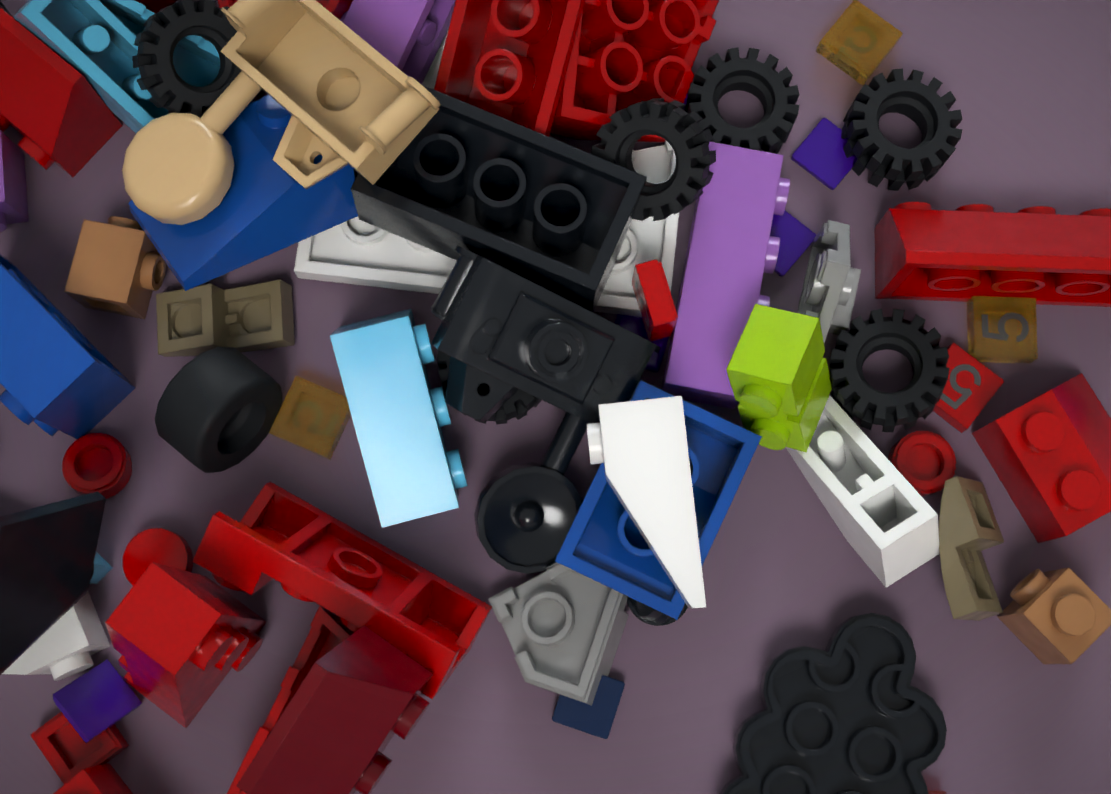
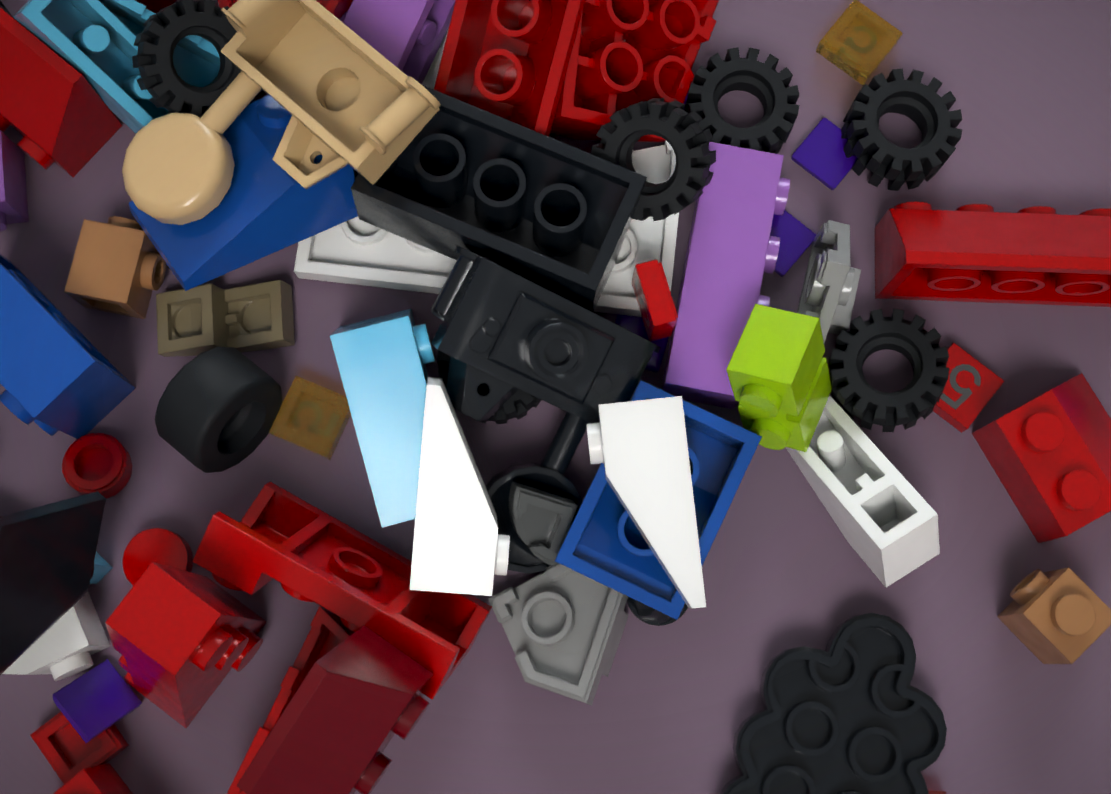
dark blue piece [552,675,625,739] -> none
red tile [888,431,956,496] -> none
dark tan slope [939,476,1004,621] -> none
clear yellow tile [967,296,1038,364] -> none
none -> white slope [409,377,510,596]
none -> dark grey tile [509,481,578,567]

